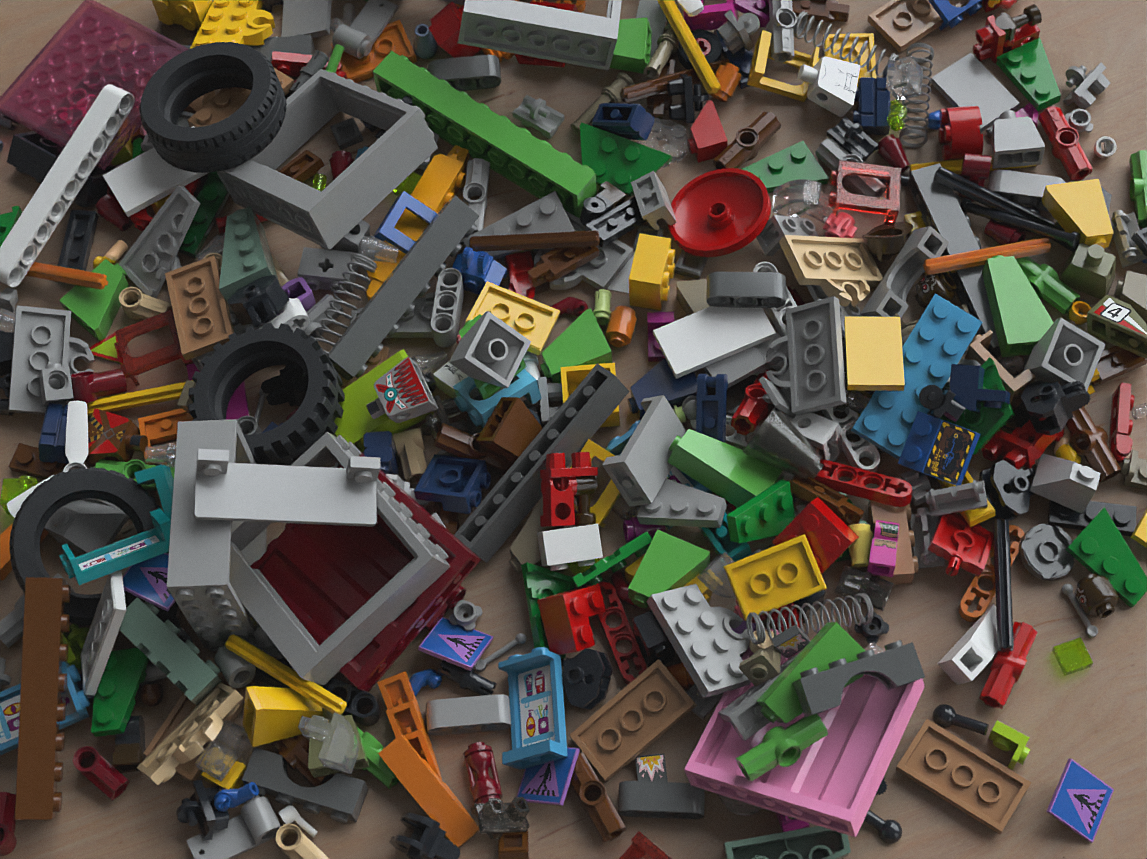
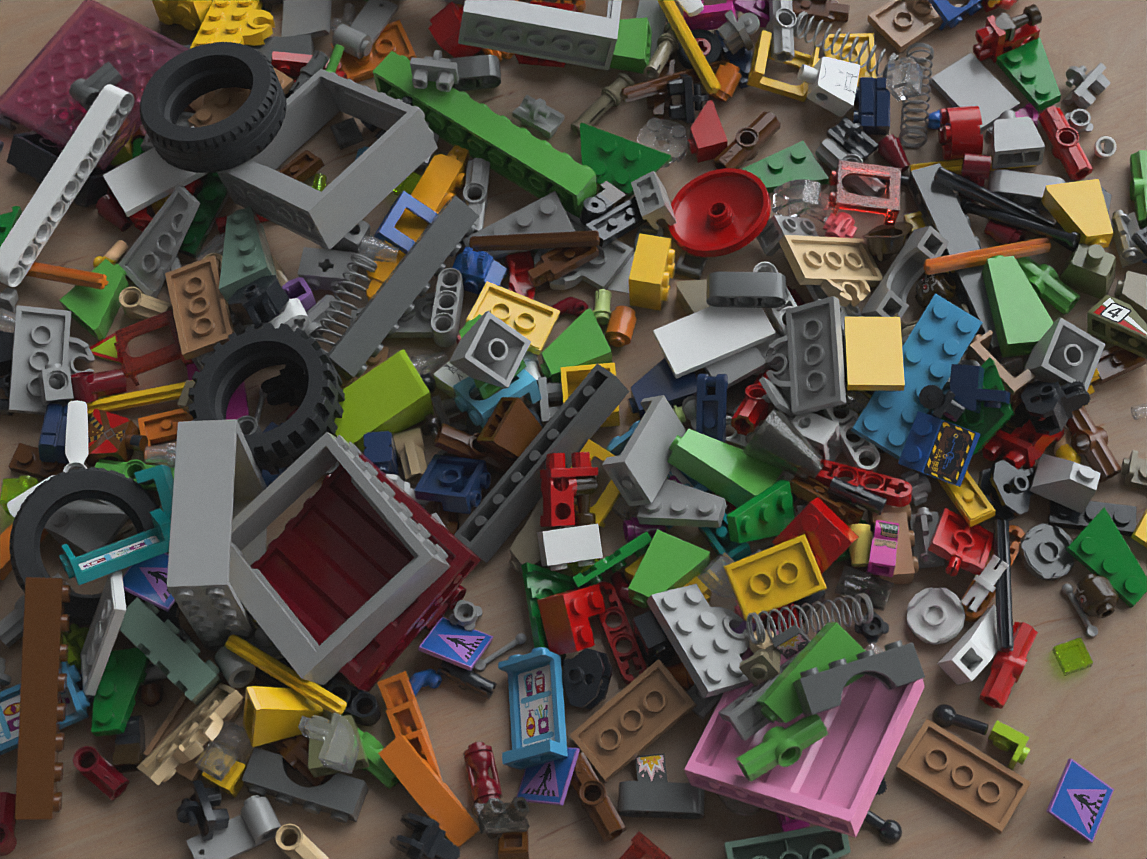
black plate [58,210,99,271] -> none
light grey bracket [194,449,380,527] -> none
blue arm [214,782,259,811] -> none
white hand [279,805,318,837] -> none
dark red cone [329,151,355,180] -> none
torso [366,357,438,423] -> none
sand blue cone [413,24,438,59] -> none
light grey beam [426,694,511,736] -> none
dark blue brick [592,103,655,140] -> none
magenta slope [647,312,674,362] -> none
clear neon green arm [887,99,907,131] -> none
light grey hinge [925,480,988,517] -> none
light orange hinge [1068,301,1091,325] -> none
hinge [1109,382,1134,464] -> none
none -> dark grey piece [69,62,123,111]
none -> light grey hips [410,50,459,92]
none -> black pin [828,476,887,515]
none -> white tile [907,587,965,645]
none -> white pin [960,554,1009,612]

